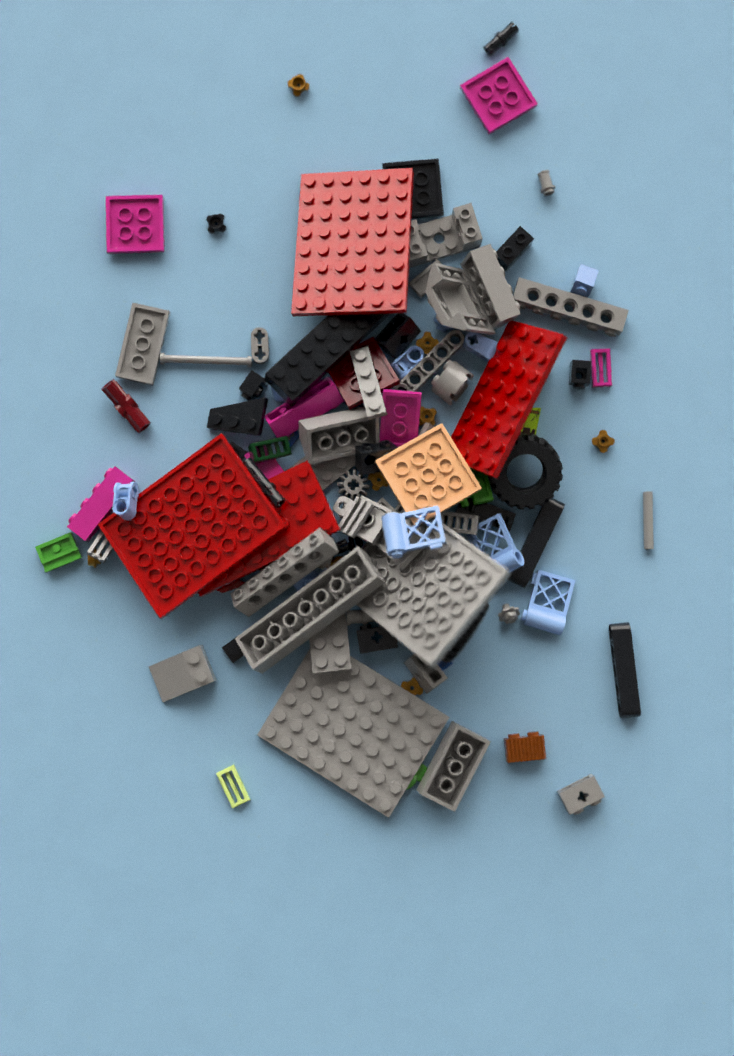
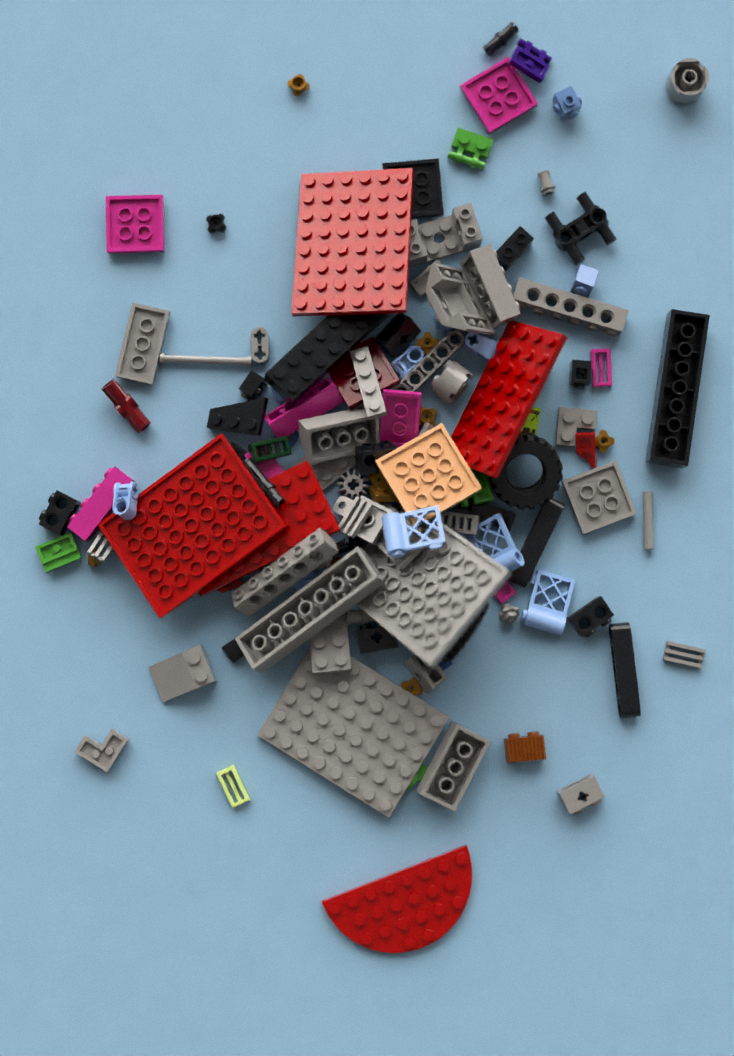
none -> black brick [39,490,81,536]
none -> light grey plate [75,729,129,772]
none -> red plate [322,845,472,953]
none -> pearl gold plate [369,484,399,502]
none -> bright green plate [448,128,493,170]
none -> dark pink tile [494,580,517,604]
none -> dark purple plate [508,38,552,83]
none -> black piece [545,192,617,265]
none -> medium blue brick [552,86,582,120]
none -> light grey plate [555,407,597,447]
none -> light grey plate [561,461,637,535]
none -> black brick [567,596,614,638]
none -> red tile [575,432,597,468]
none -> black brick [645,309,710,468]
none -> light grey tile [663,641,706,668]
none -> light grey brick [666,58,709,104]

